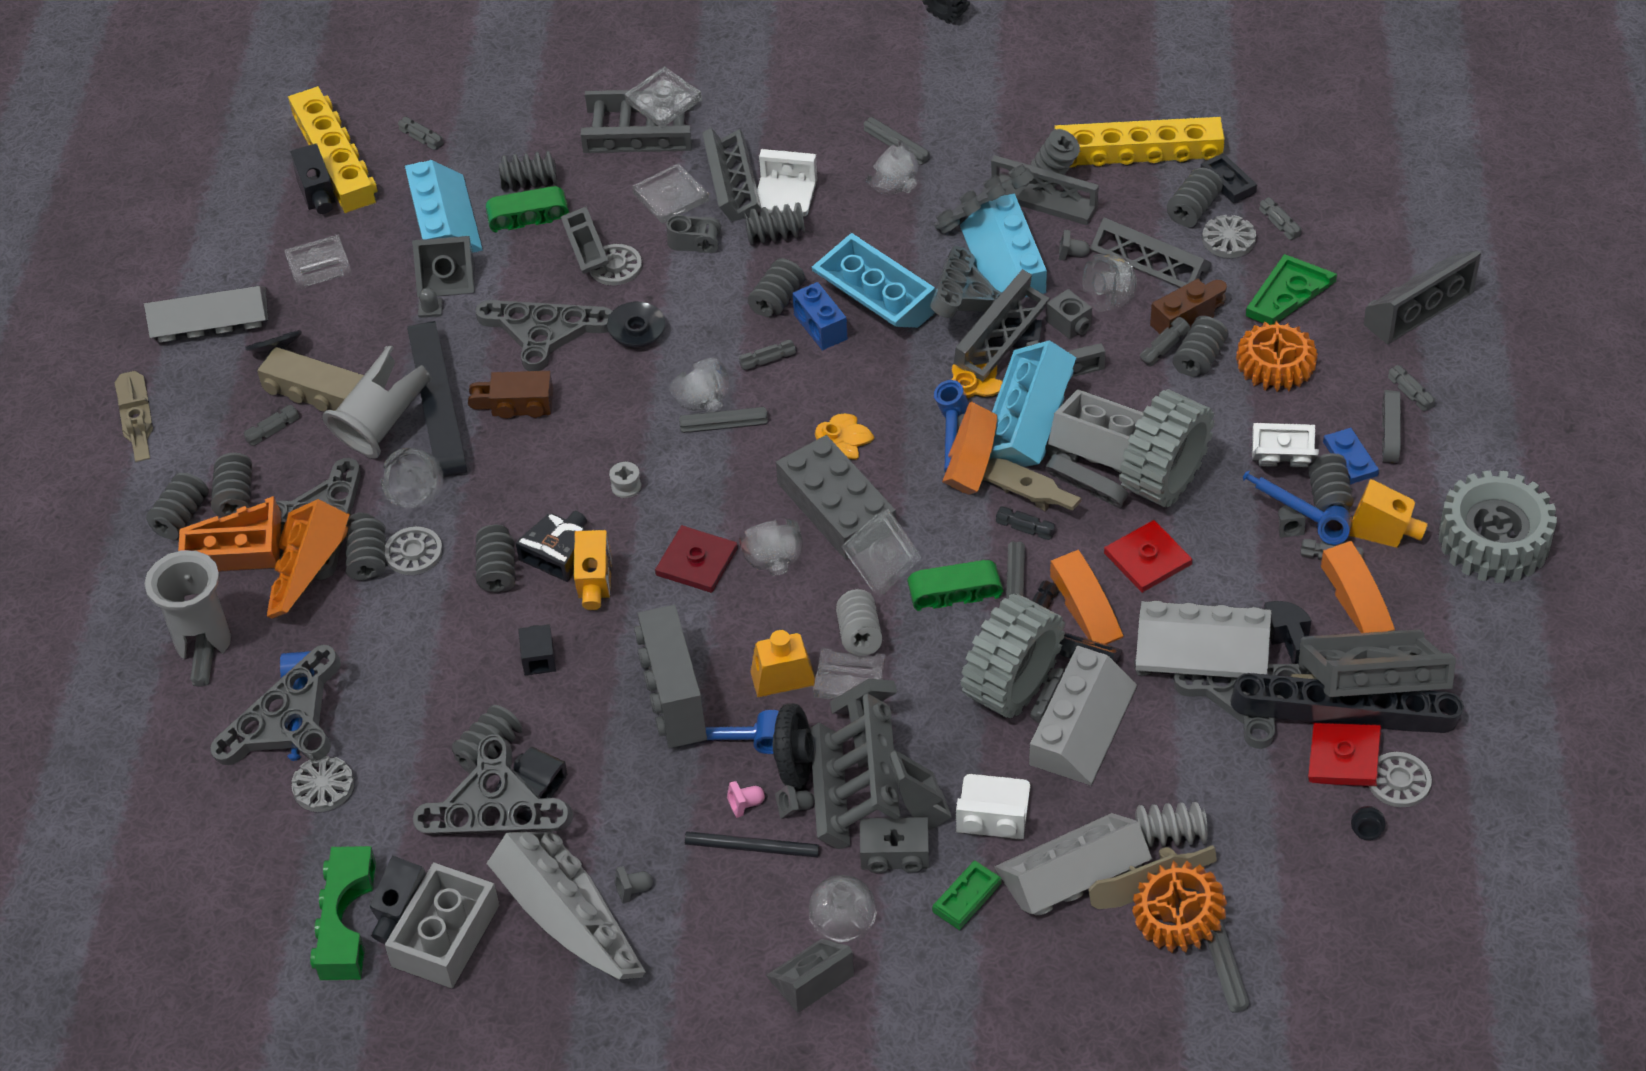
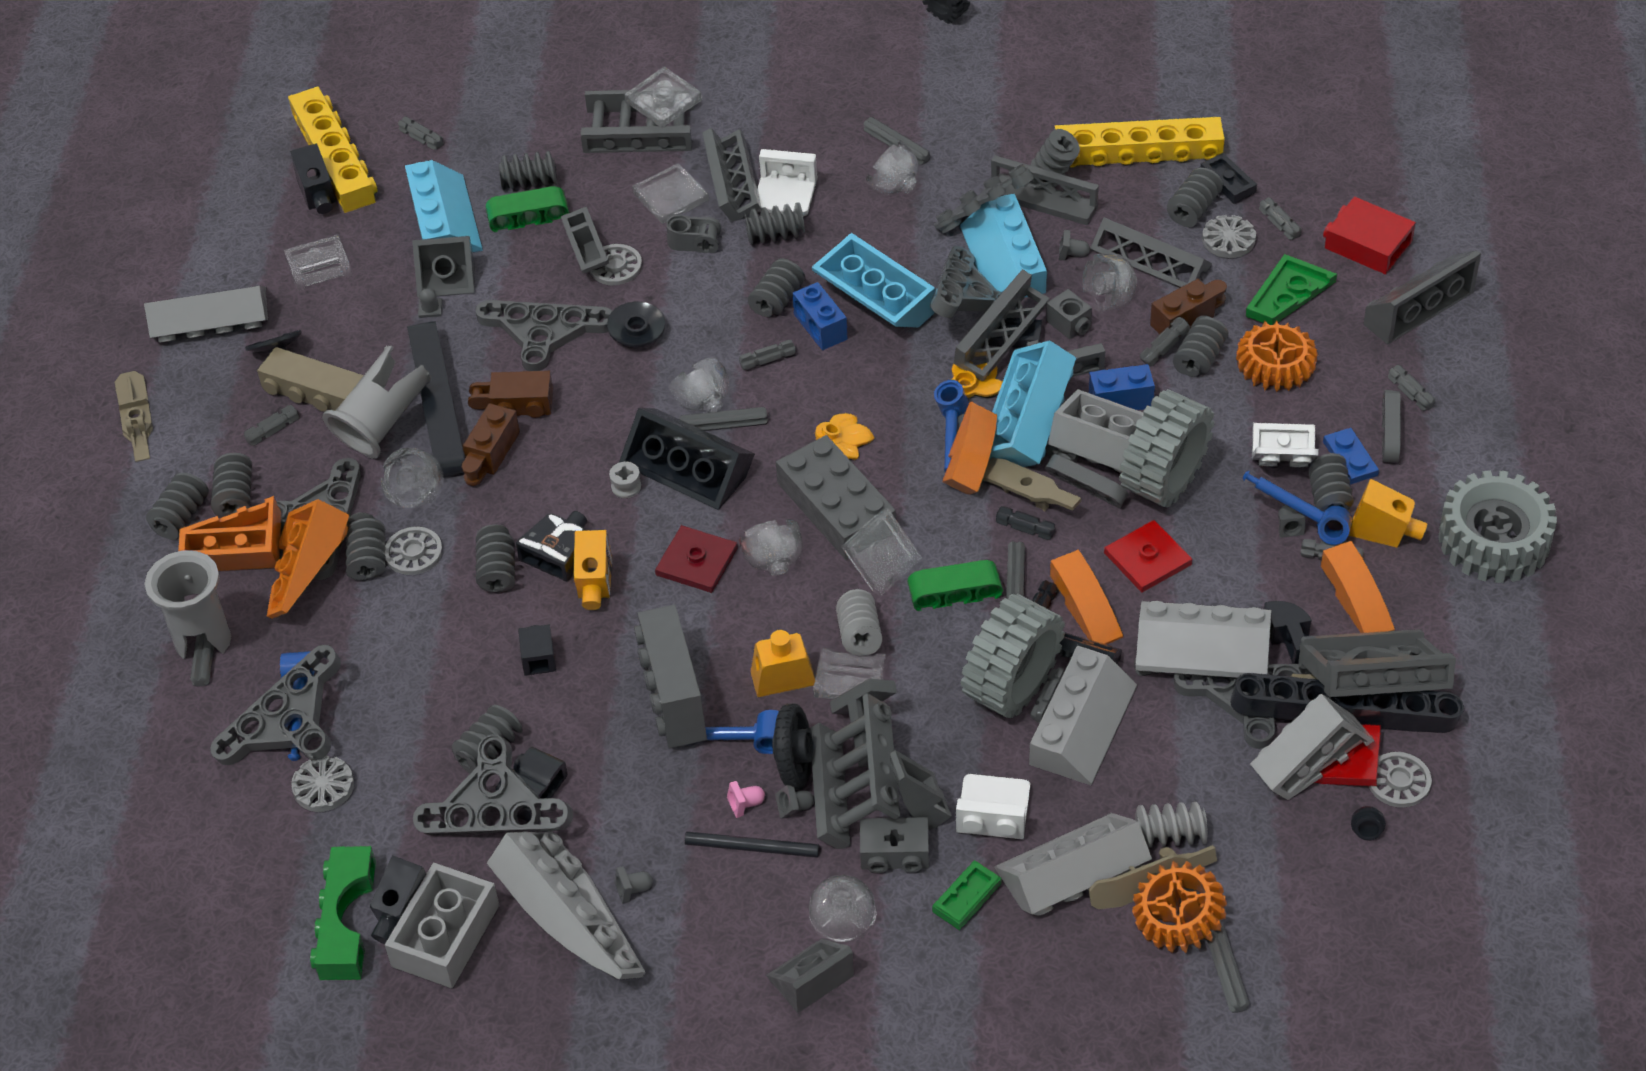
none -> reddish brown brick [462,403,520,486]
none -> black slope [619,408,755,510]
none -> blue brick [1089,364,1155,410]
none -> light grey wedge [1250,694,1375,800]
none -> red brick [1323,196,1416,275]

